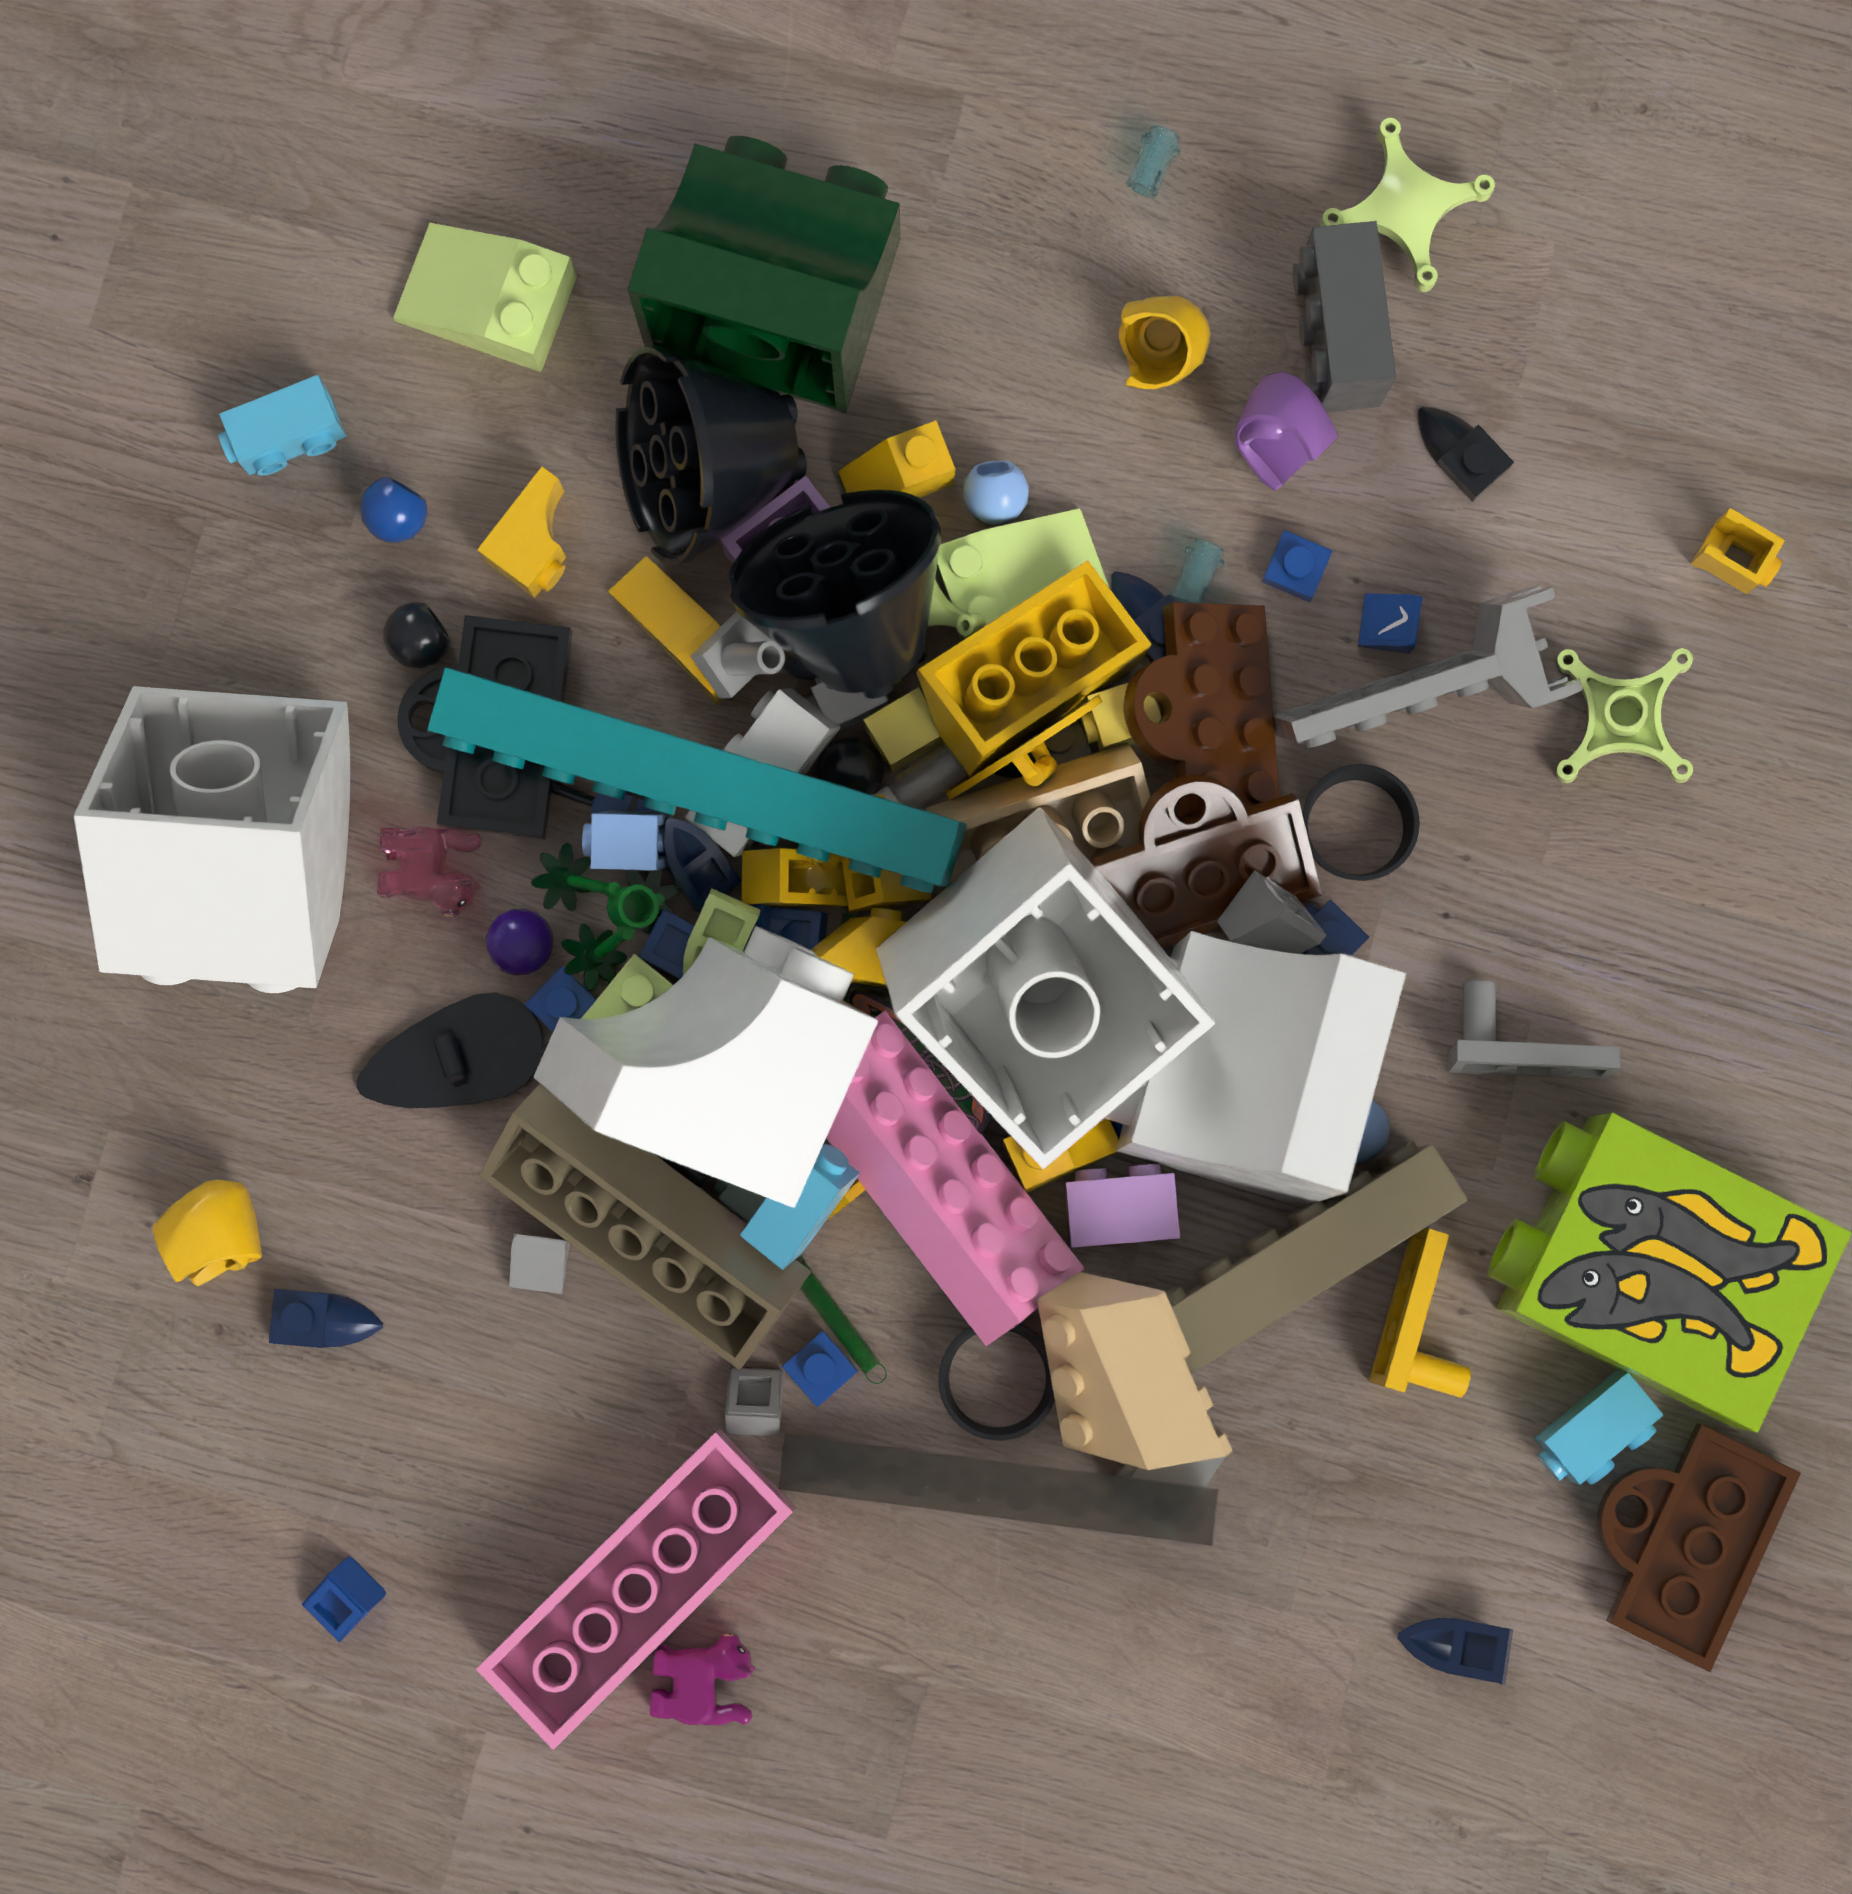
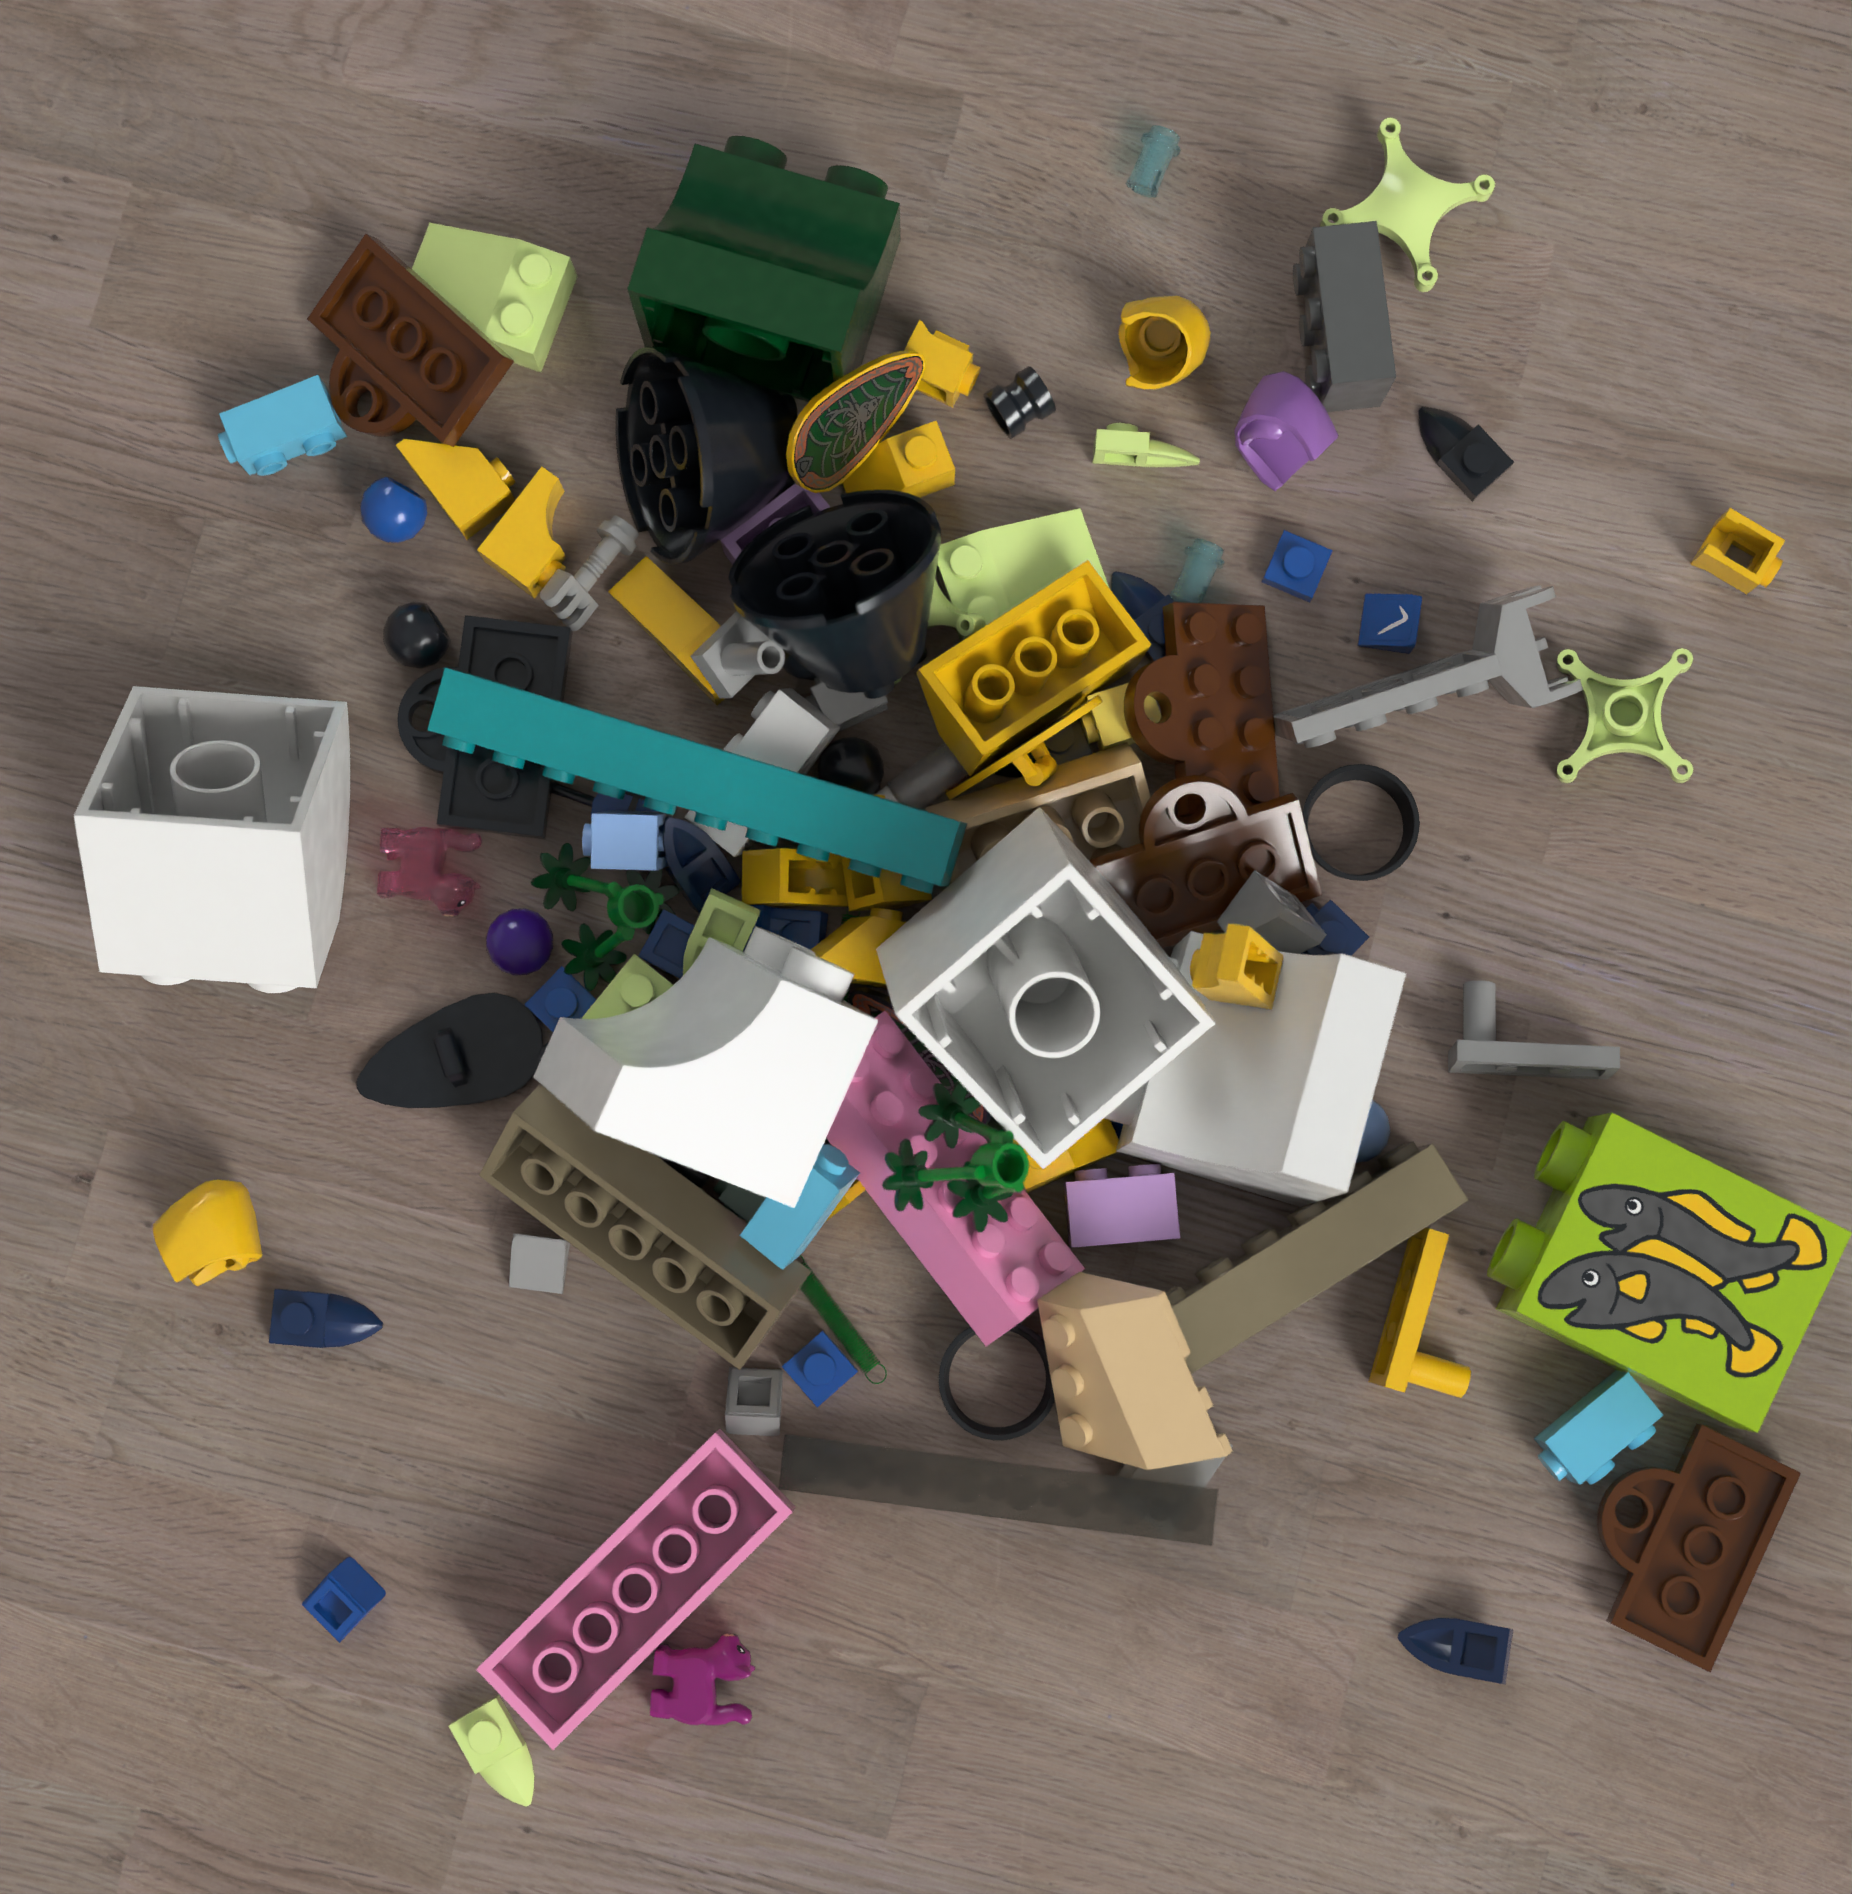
light yellow brick [863,687,944,773] -> none
light blue piece [962,461,1029,526] -> none
none -> reddish brown plate [307,234,514,447]
none -> yellow slope [396,439,516,540]
none -> yellowish green plate [449,1695,534,1807]
none -> light grey hinge [540,516,639,631]
none -> shield [786,351,926,493]
none -> dark green plant [882,1080,1029,1233]
none -> yellow window [904,320,981,408]
none -> black wheel [984,366,1056,439]
none -> yellowish green plate [1093,423,1200,467]
none -> yellow arch [1190,923,1284,1010]

